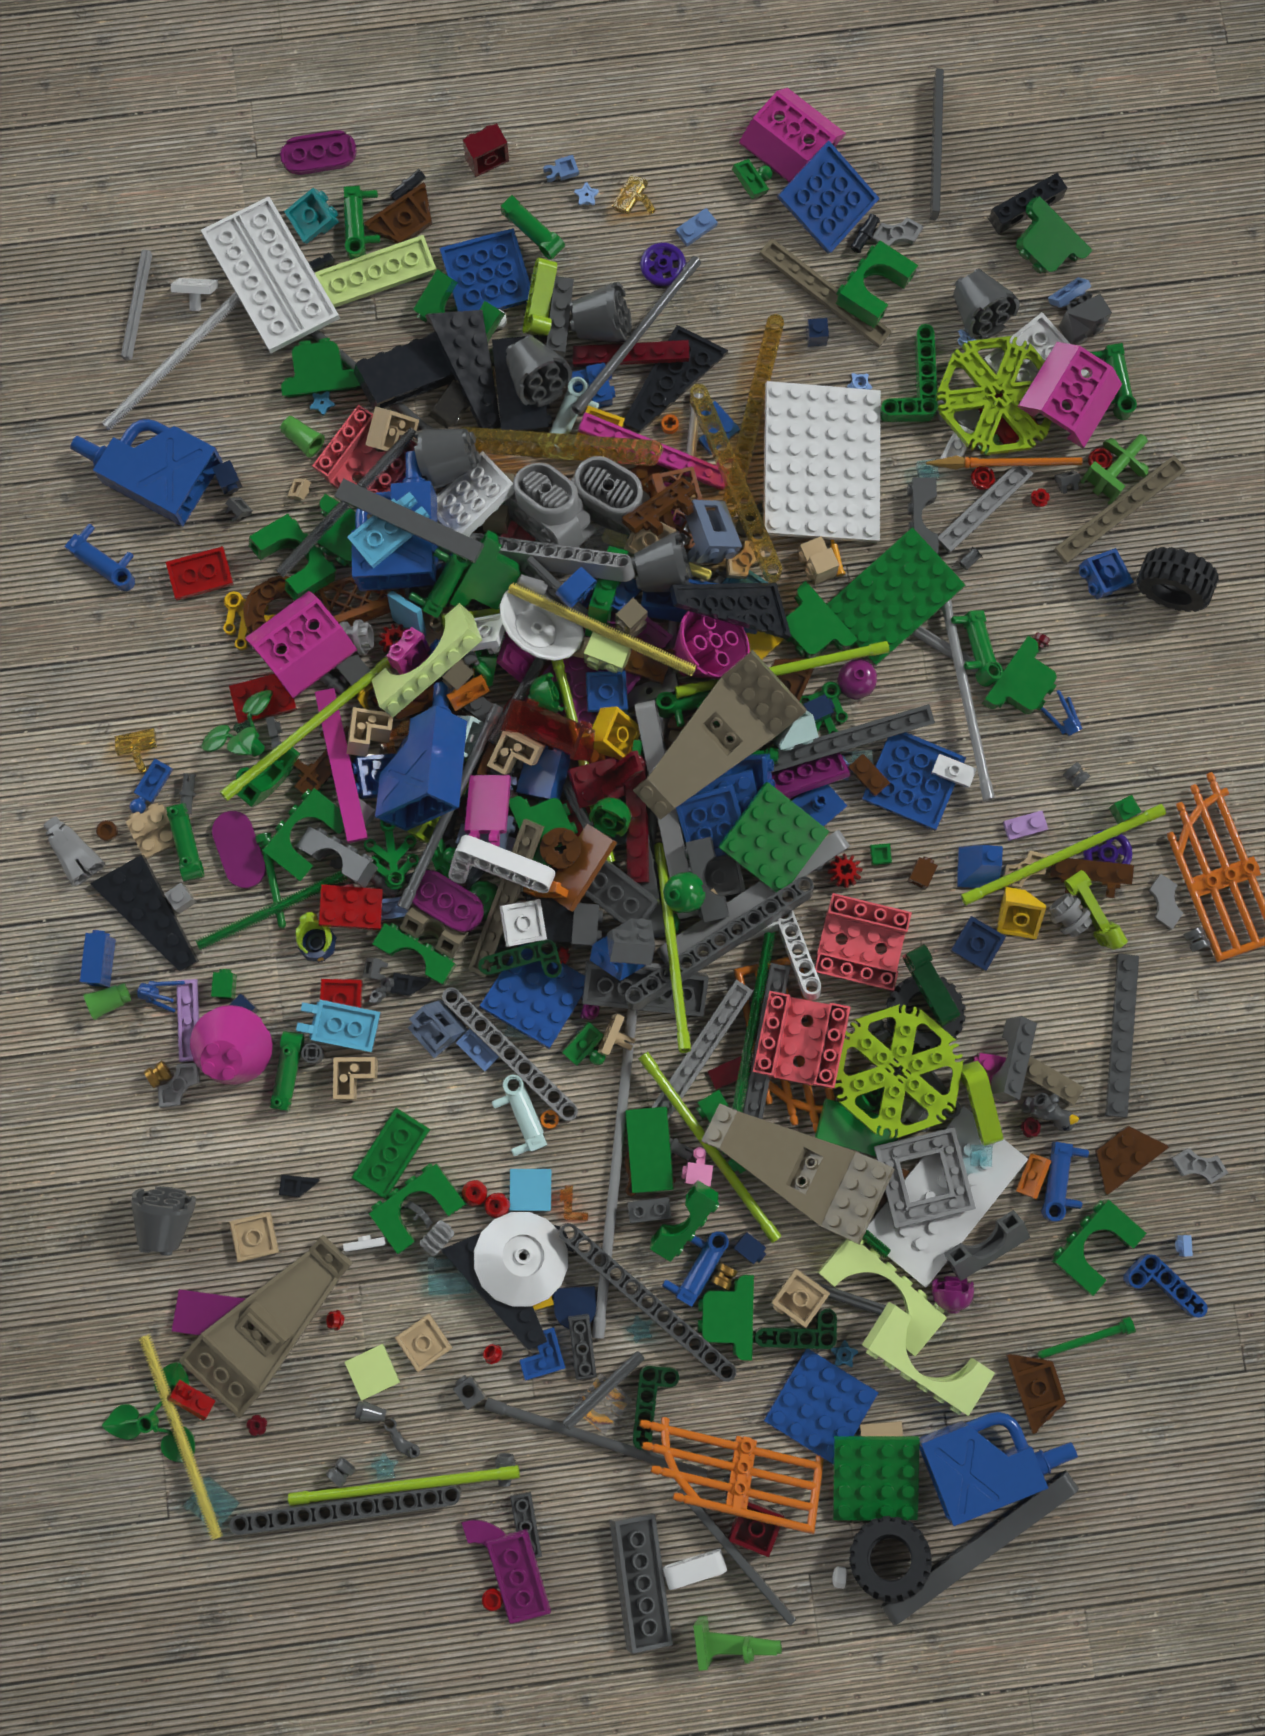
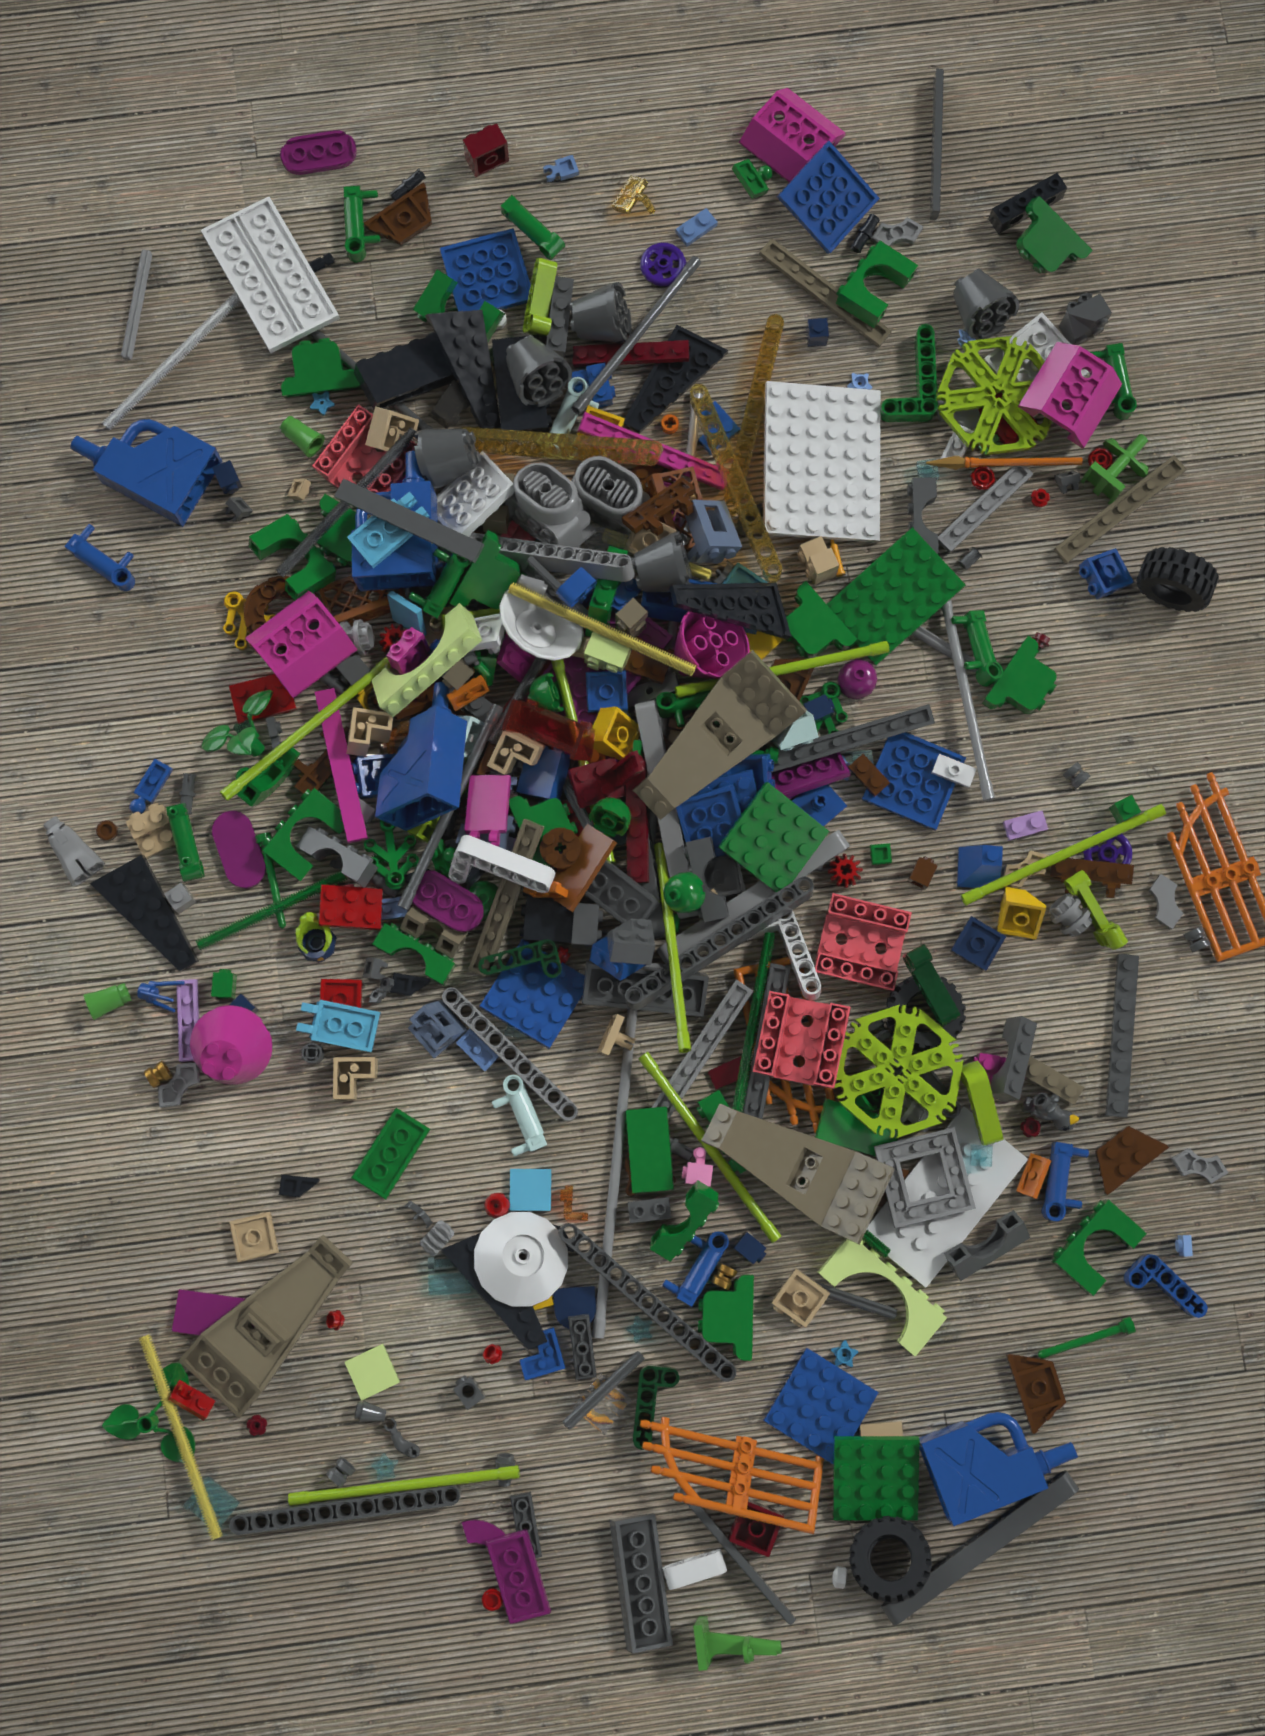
blue brick [80,930,116,988] -> none
clear yellow plate [114,728,157,773] -> none
dark grey cone [131,1186,196,1256] -> none
red plate [166,546,234,601] -> none
white tile [171,278,218,311] -> none
green piece [270,1031,305,1111] -> none
teal plate [284,188,339,244] -> none
yellowish green plate [314,235,436,308] -> none
white plate [343,1235,387,1252] -> none
green arch [369,1163,466,1254] -> none
tan plate [395,1313,453,1372] -> none
red plate [462,1180,488,1206] -> none
dark grey piece [484,1397,708,1477] -> none
white tile [500,899,547,947] -> none
orange bush [541,1110,559,1129] -> none
green plate [561,1022,606,1066] -> none
light blue plate [574,182,599,205] -> none
magenta plate [580,1004,600,1020] -> none
tan tile [726,540,765,579] -> none
dark green beam [754,1307,837,1349] -> none
yellowish green arch [862,1302,995,1416] -> none
magenta cylinder [932,1276,974,1314] -> none
blue plant [1041,690,1083,736] -> none
medium blue plate [1048,277,1091,308] -> none

